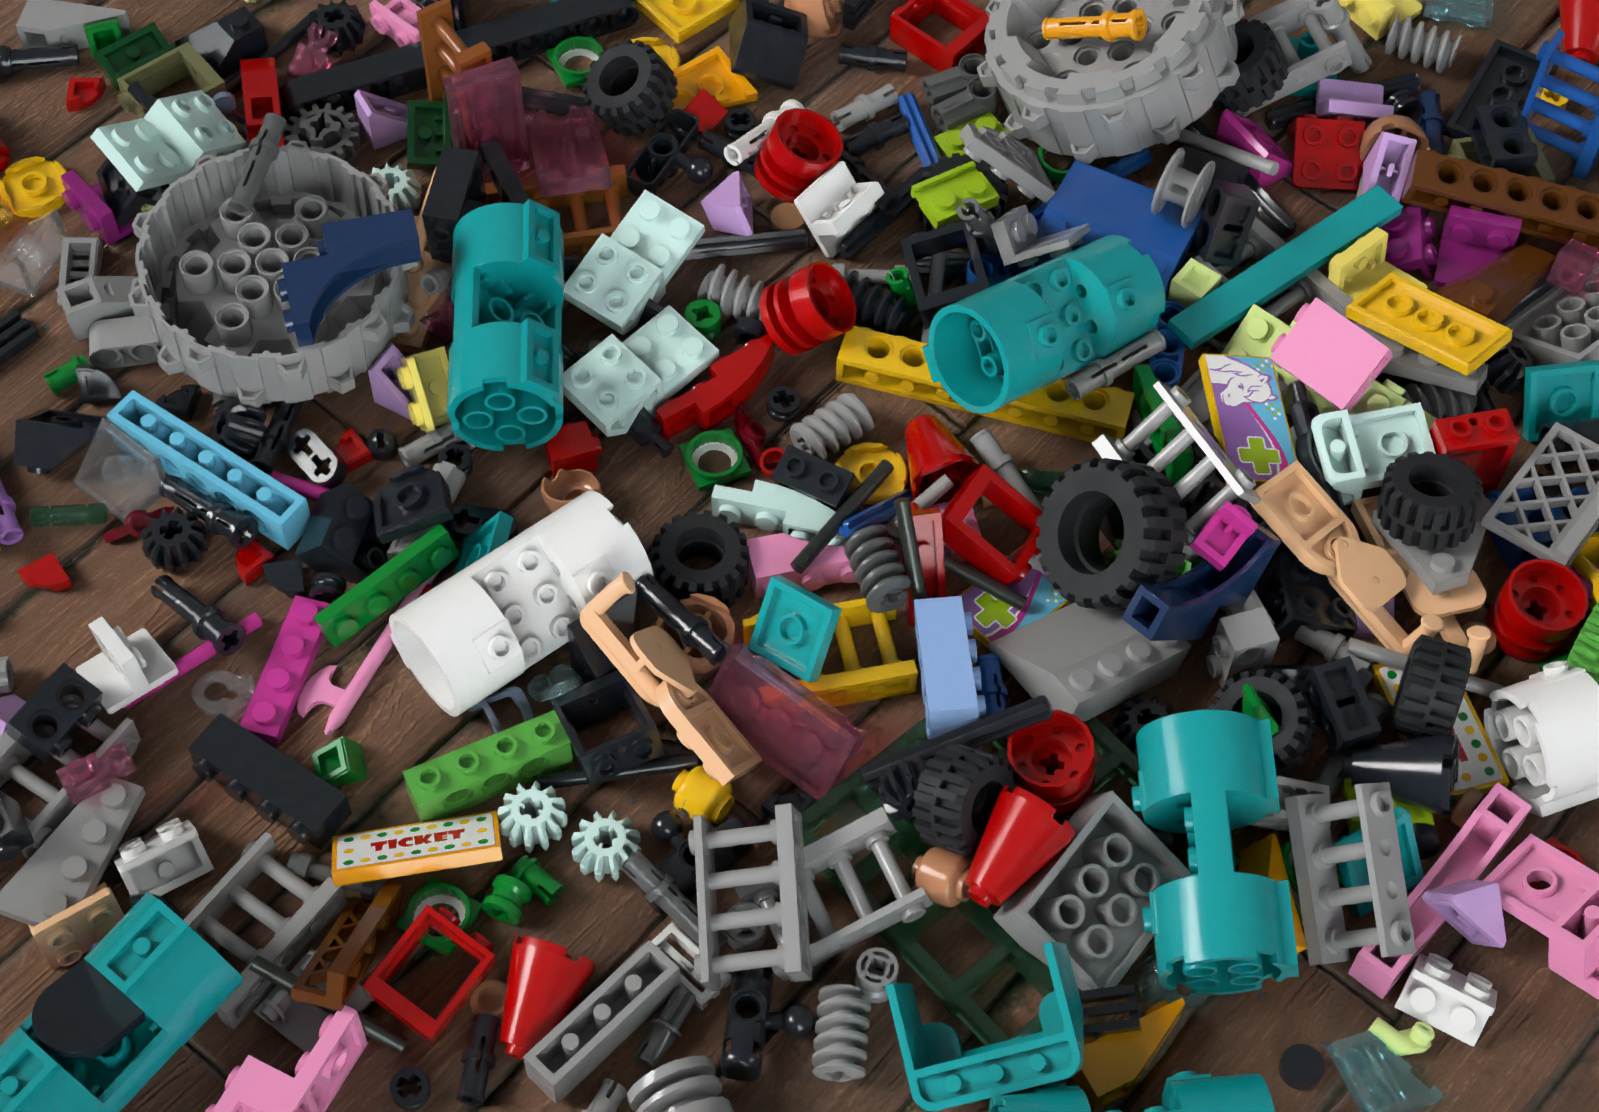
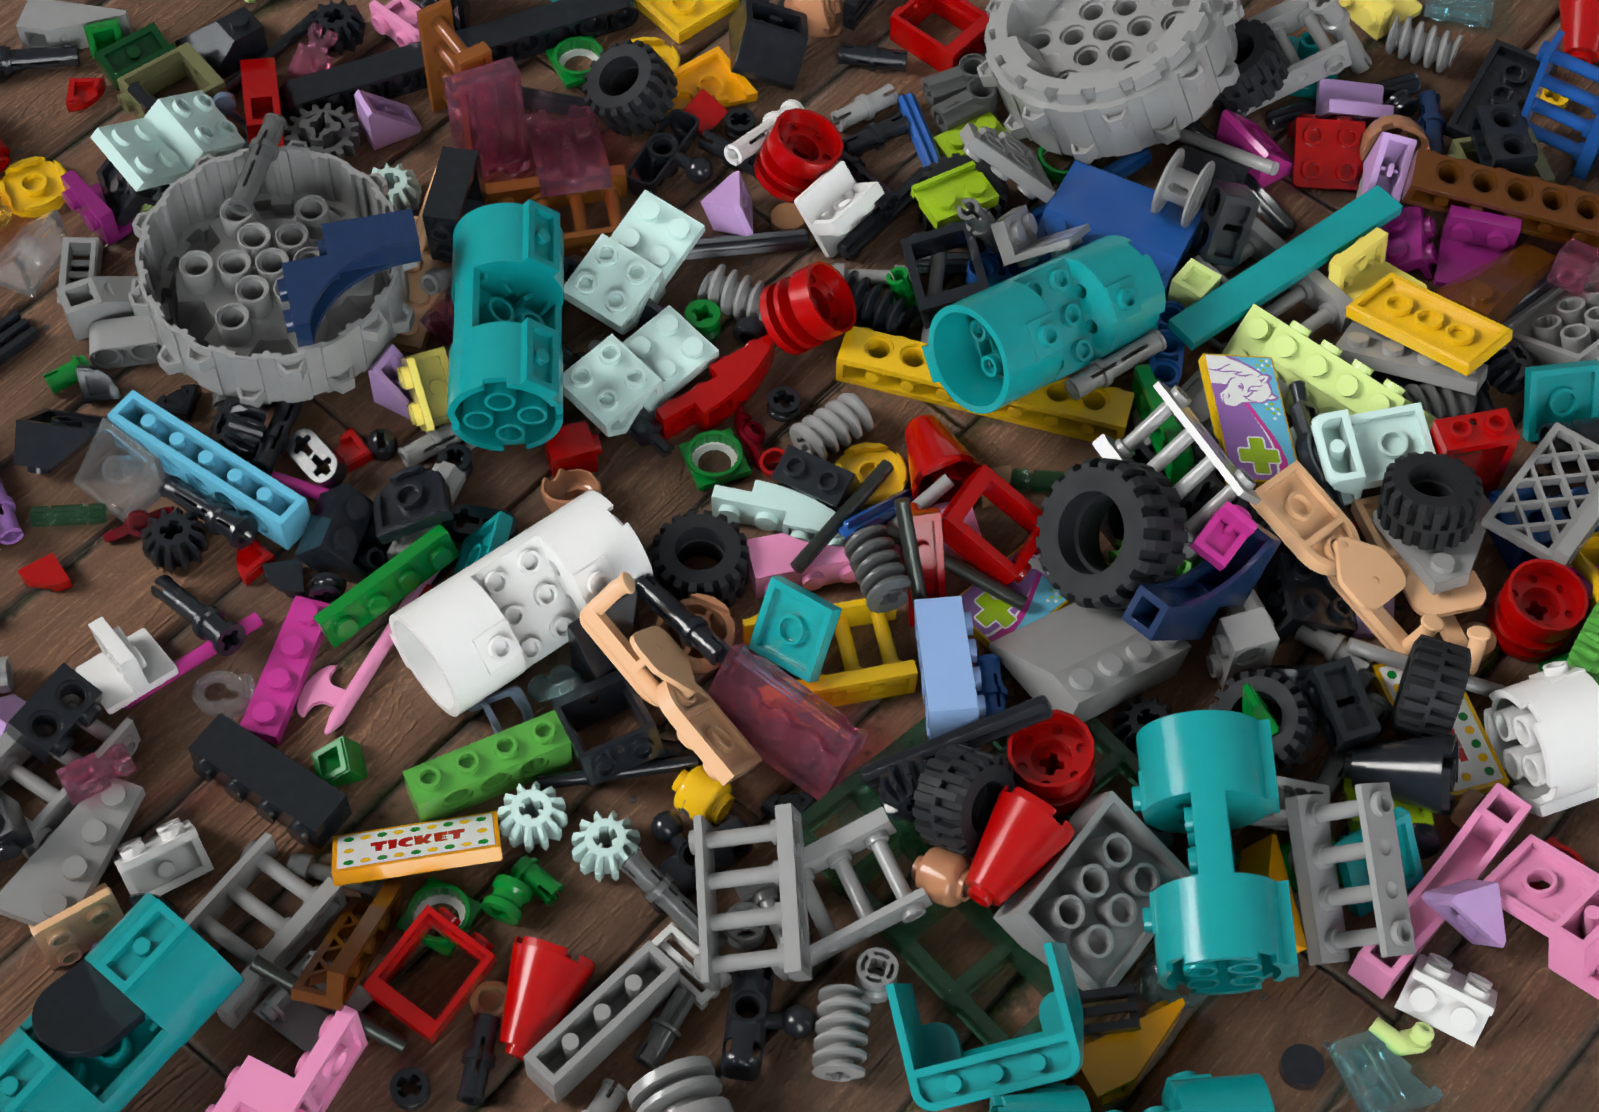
dark green bracket [407,93,458,170] -> none
black beam [478,138,529,204] -> none
light grey pin [970,428,1044,512] -> none
light orange pin [1042,8,1148,42] -> none
bright pink panel [1270,297,1393,413] -> none

